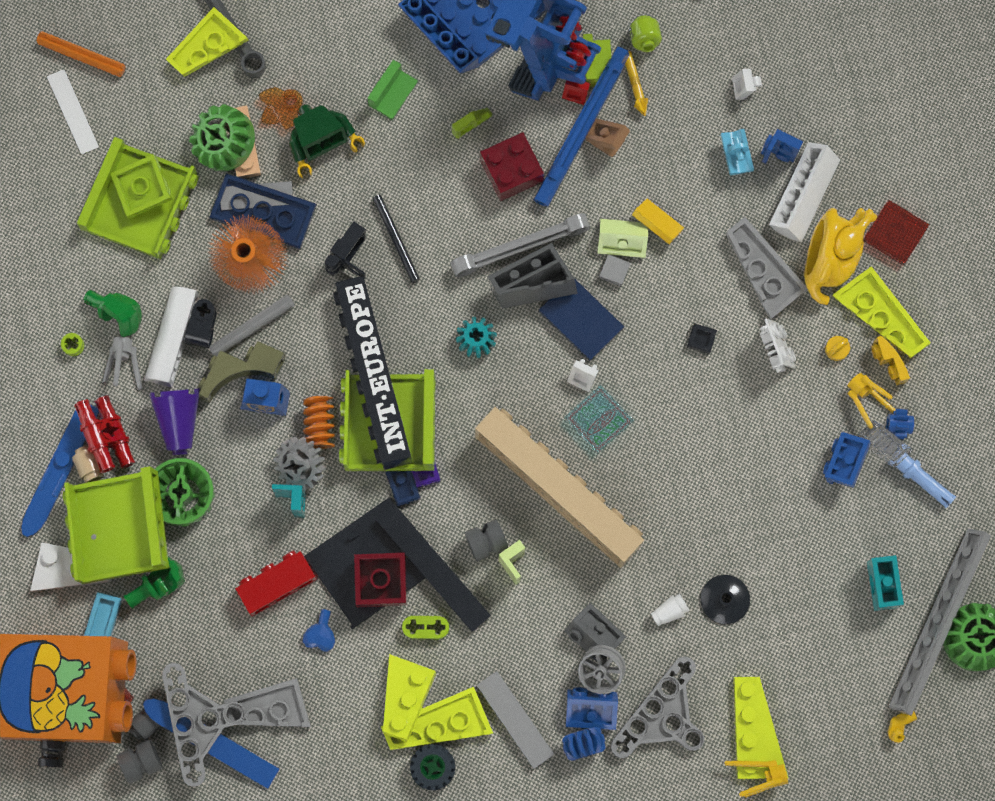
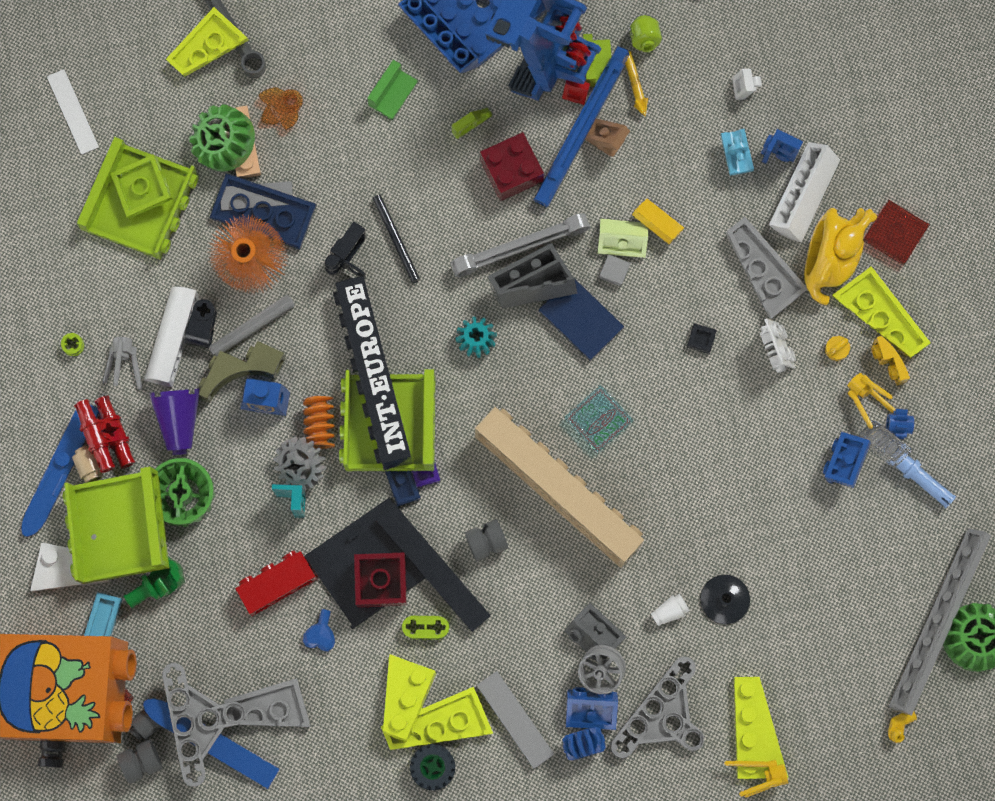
orange axle [36,31,126,77] -> none
green piece [83,290,142,337] -> none
dark green torso [289,104,365,179] -> none
yellowish green panel [499,540,525,585] -> none
white tile [567,359,598,392] -> none
teal brick [866,555,904,611] -> none

